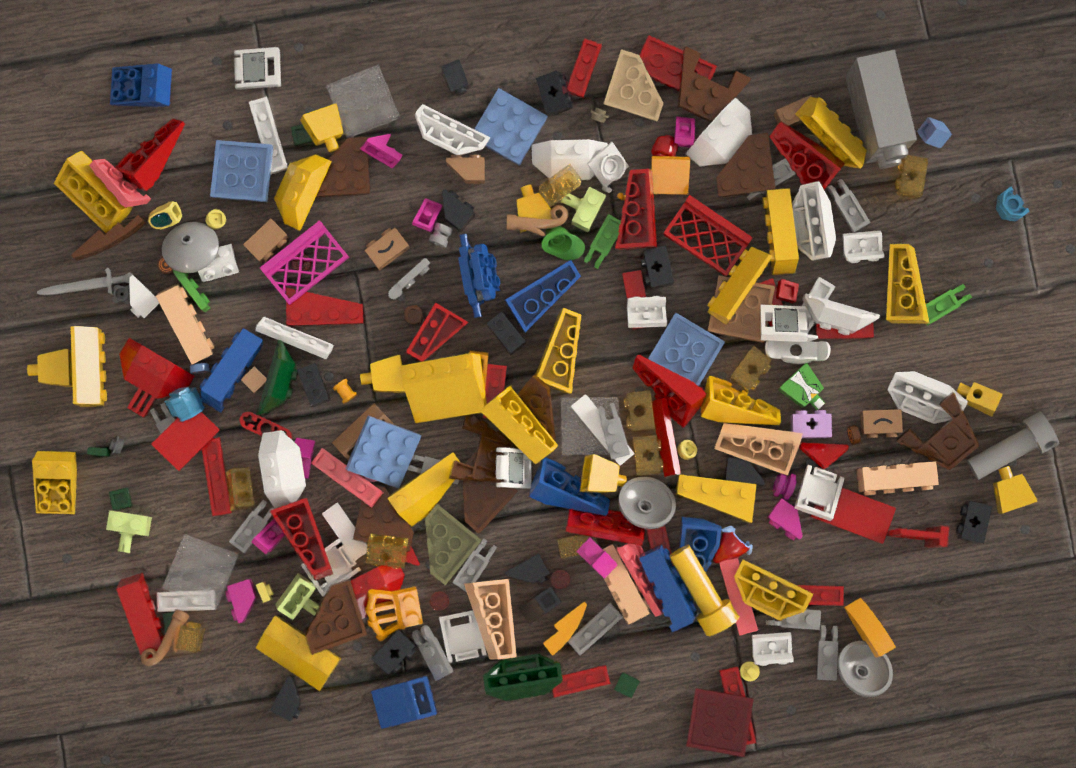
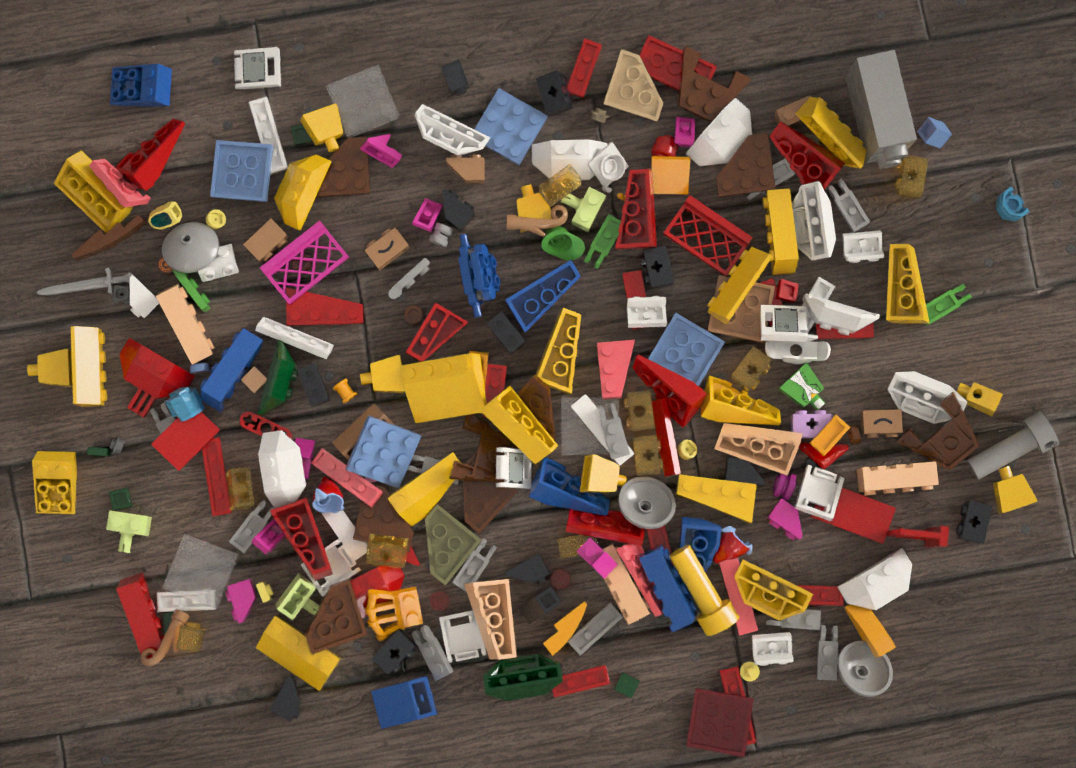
none -> light blue hat [312,477,345,513]
none -> coral wing [597,340,635,400]
none -> light orange tile [810,415,850,456]
none -> white wedge [838,548,912,610]

